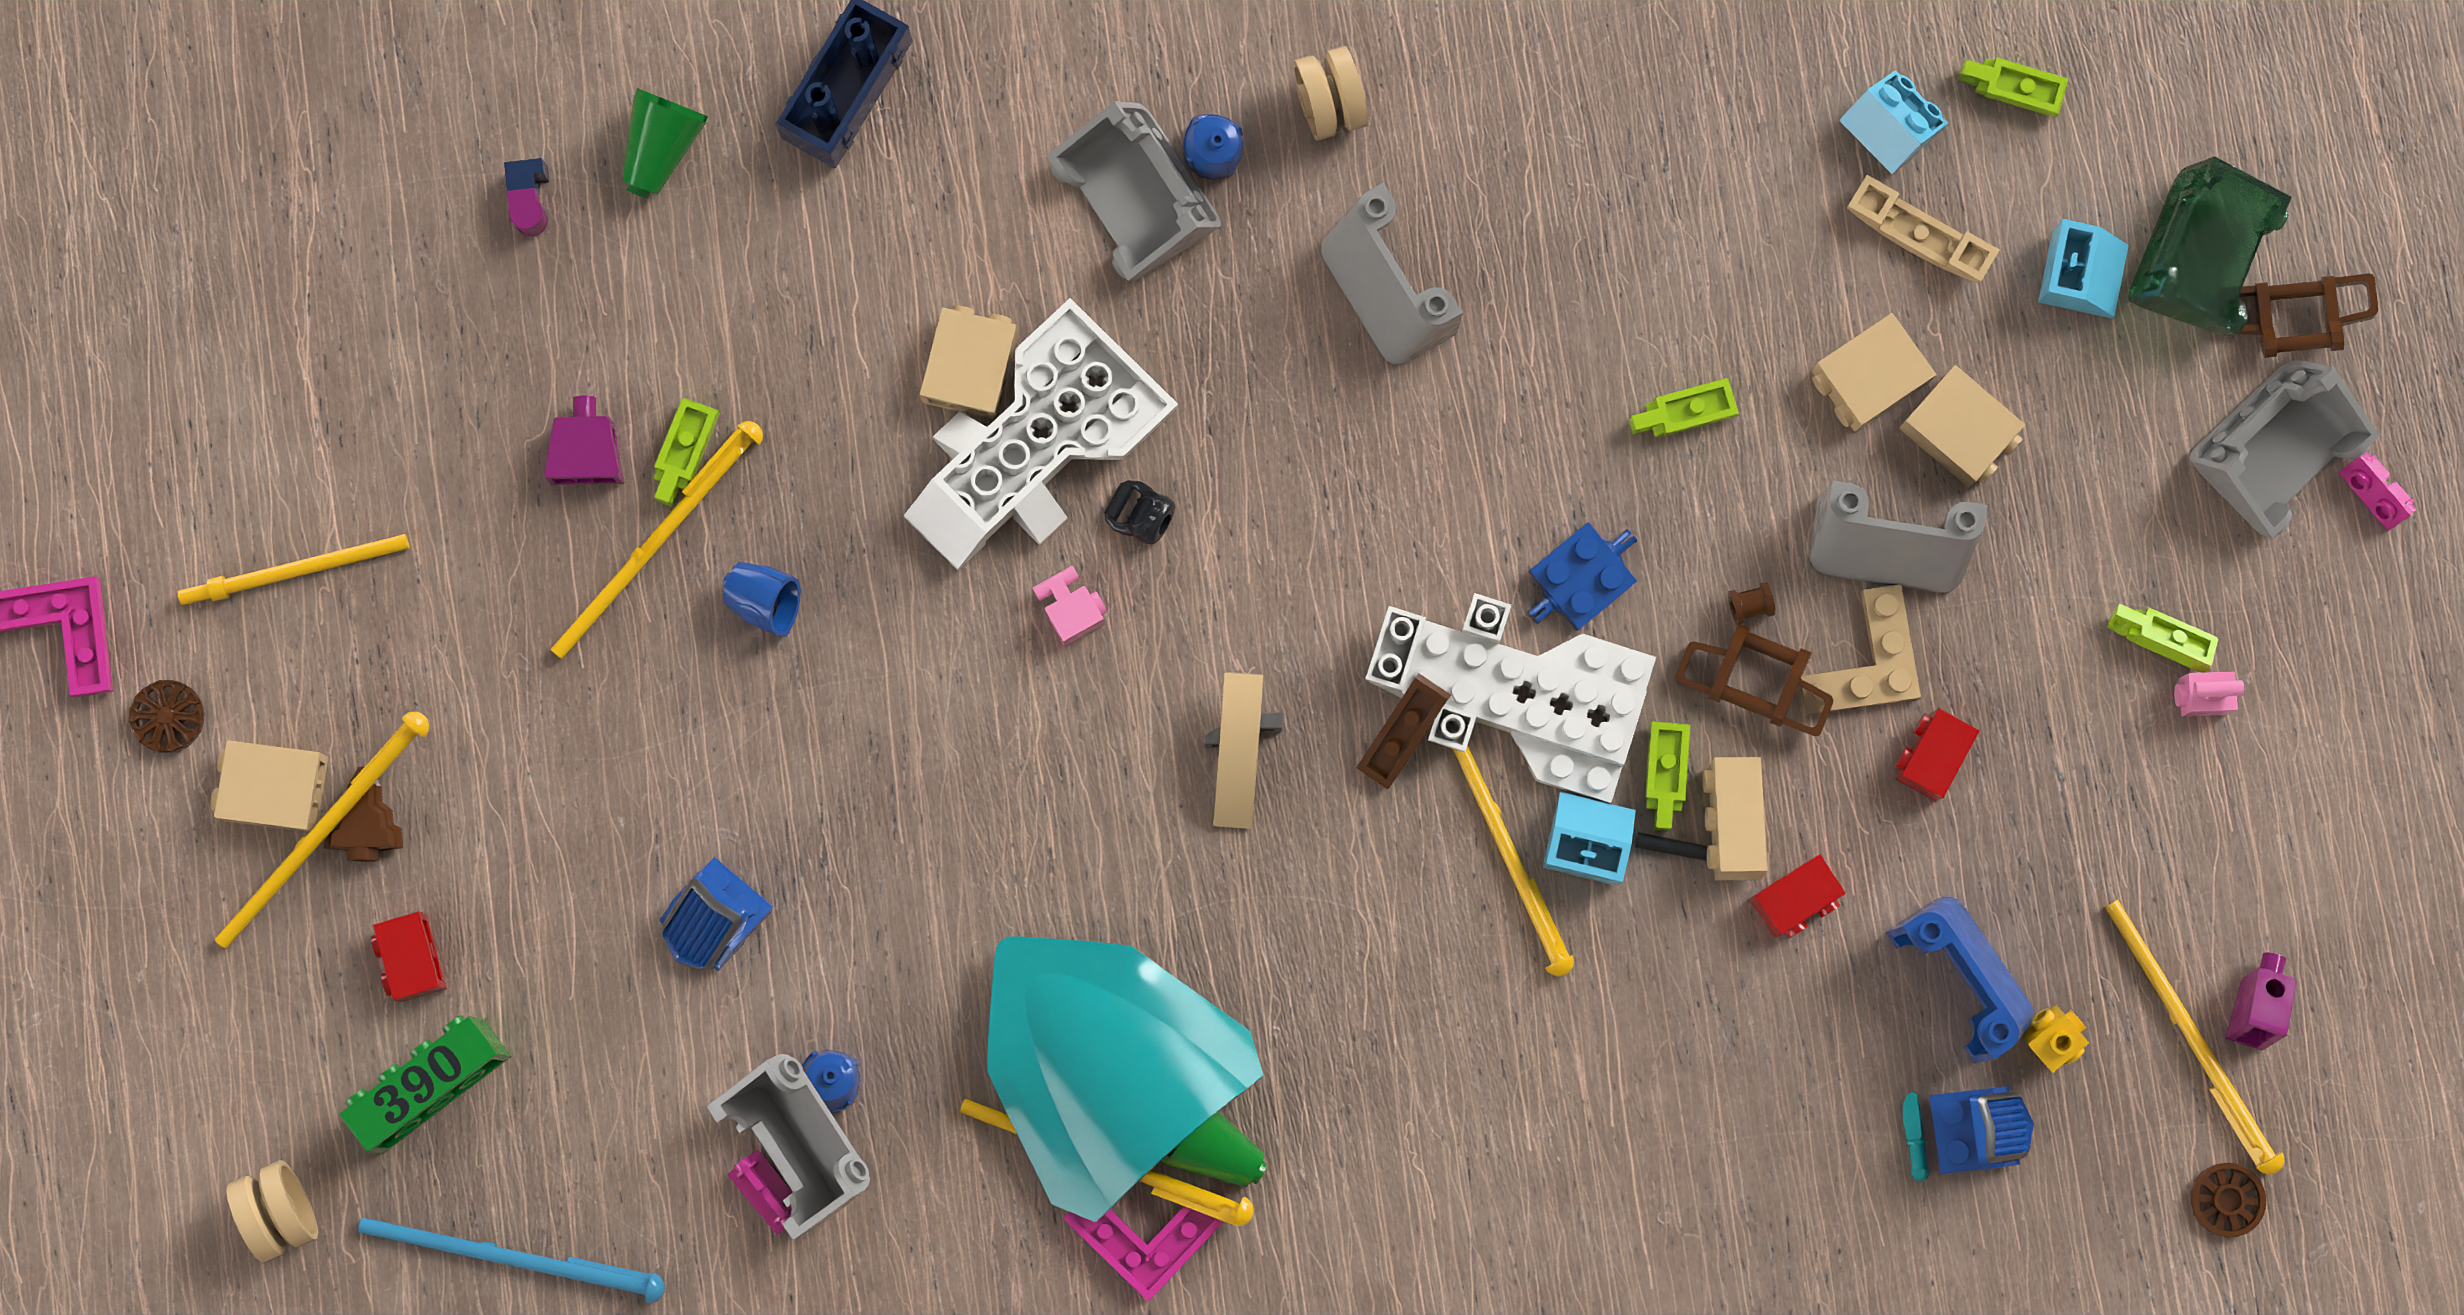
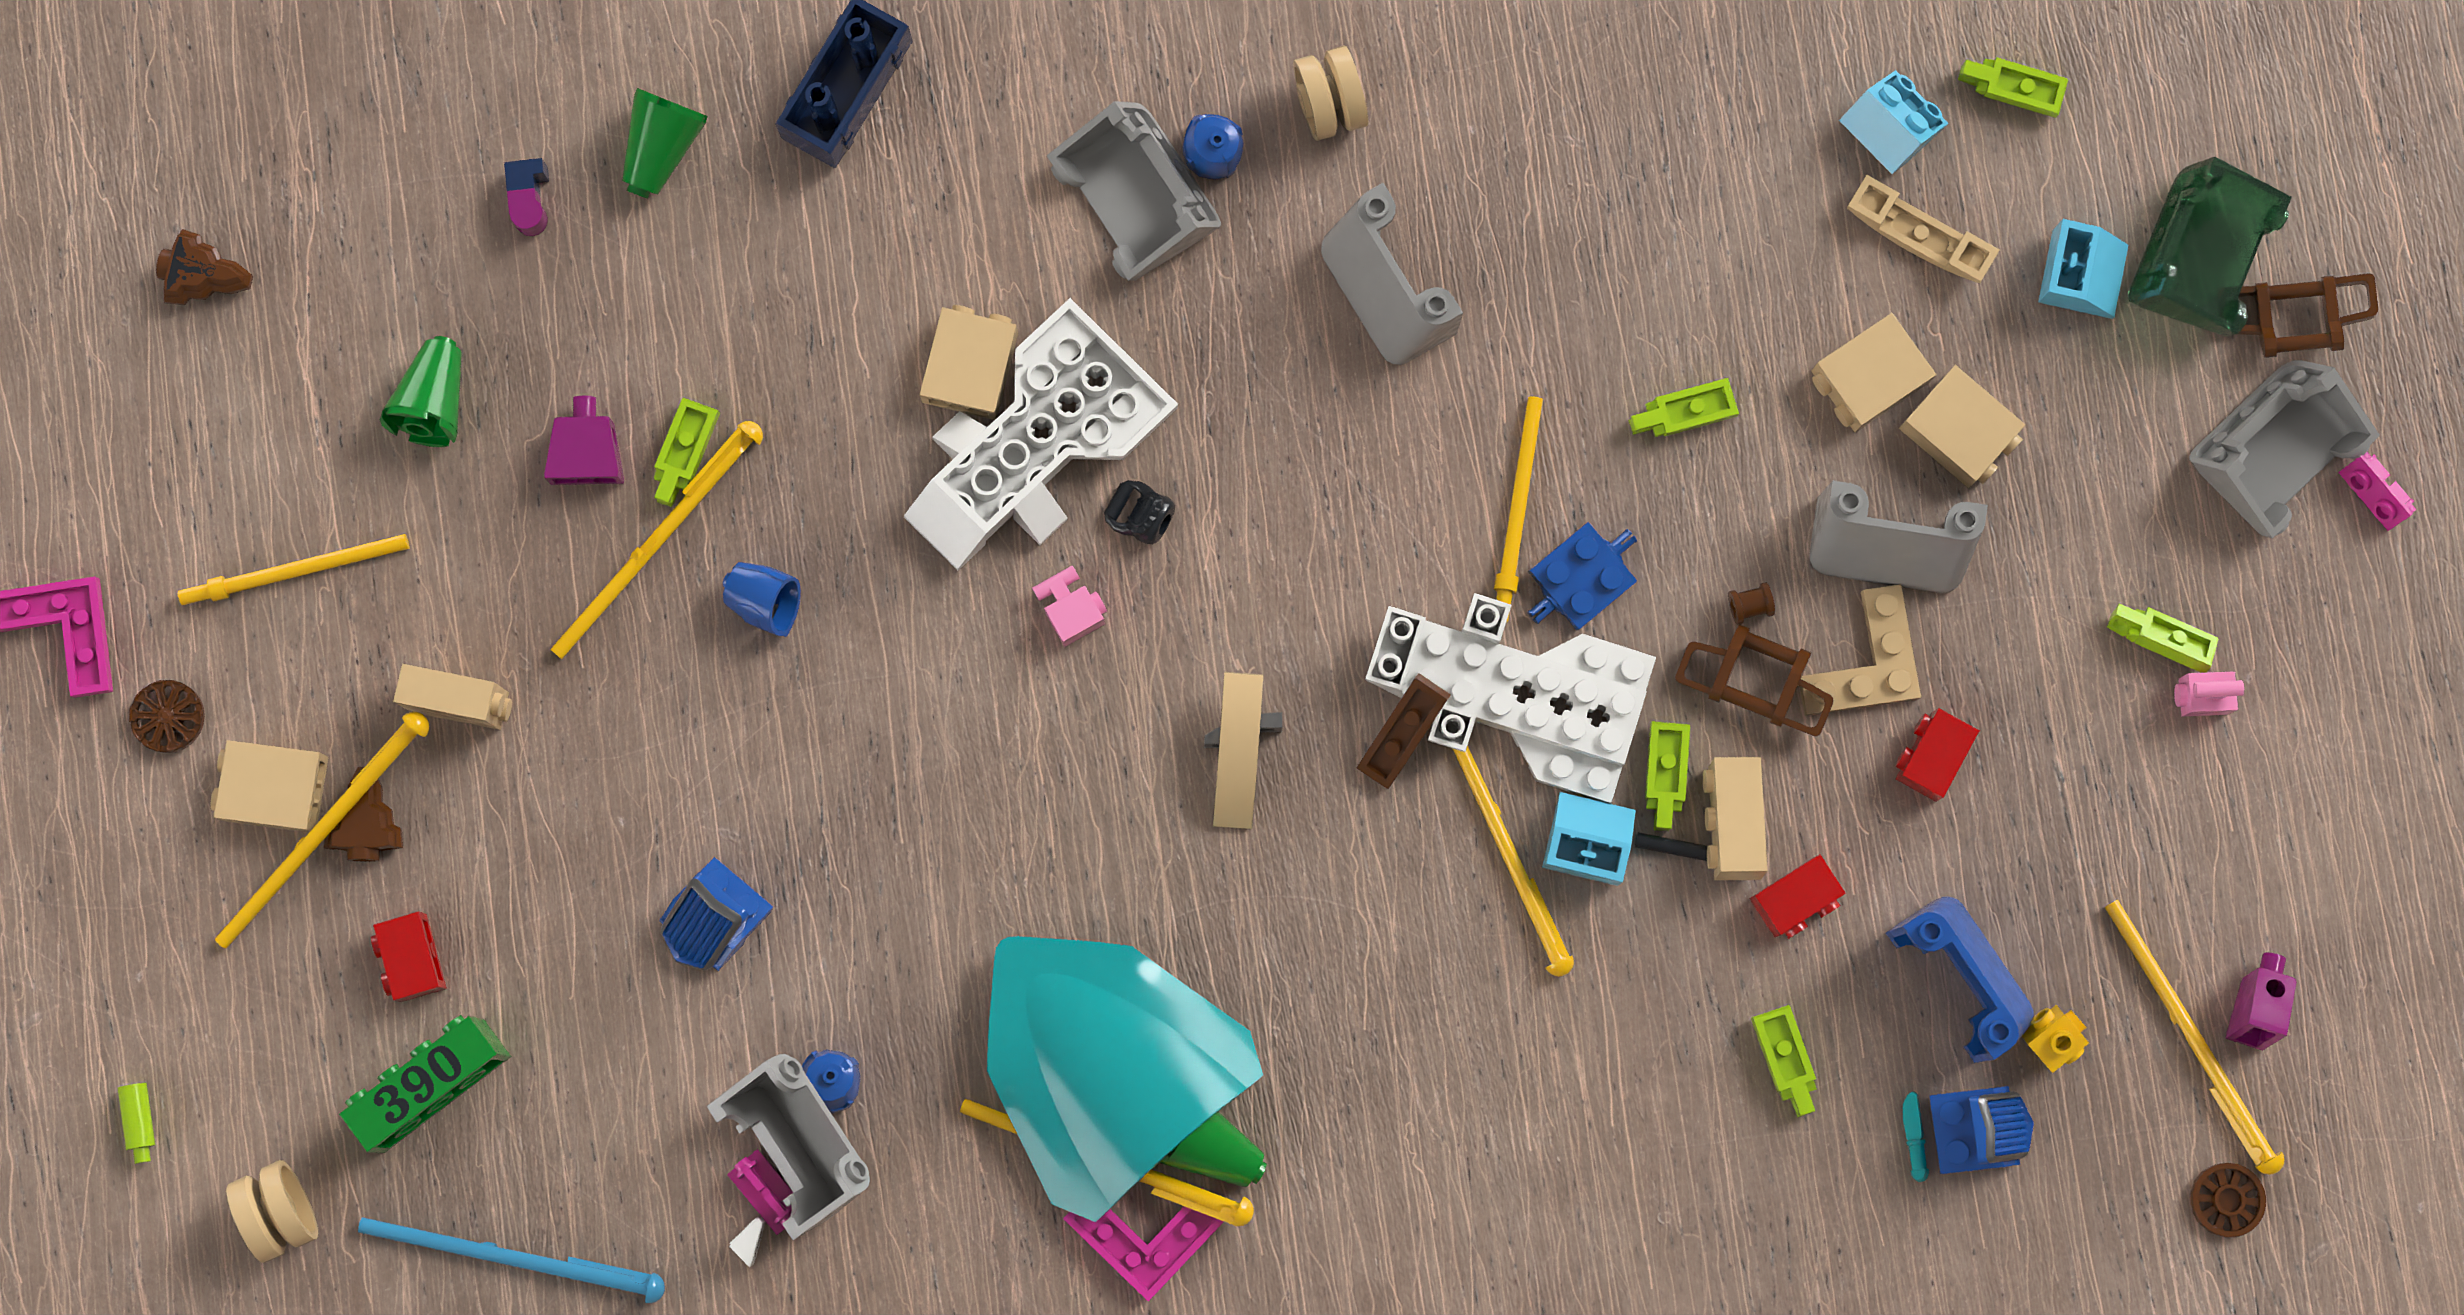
none -> lime cylinder [117,1083,155,1164]
none -> reddish brown rock [156,229,253,305]
none -> green cone [379,336,462,447]
none -> tan brick [393,664,512,730]
none -> white slope [729,1217,765,1267]
none -> yellow bar [1494,396,1543,623]
none -> lime hinge [1751,1005,1817,1117]

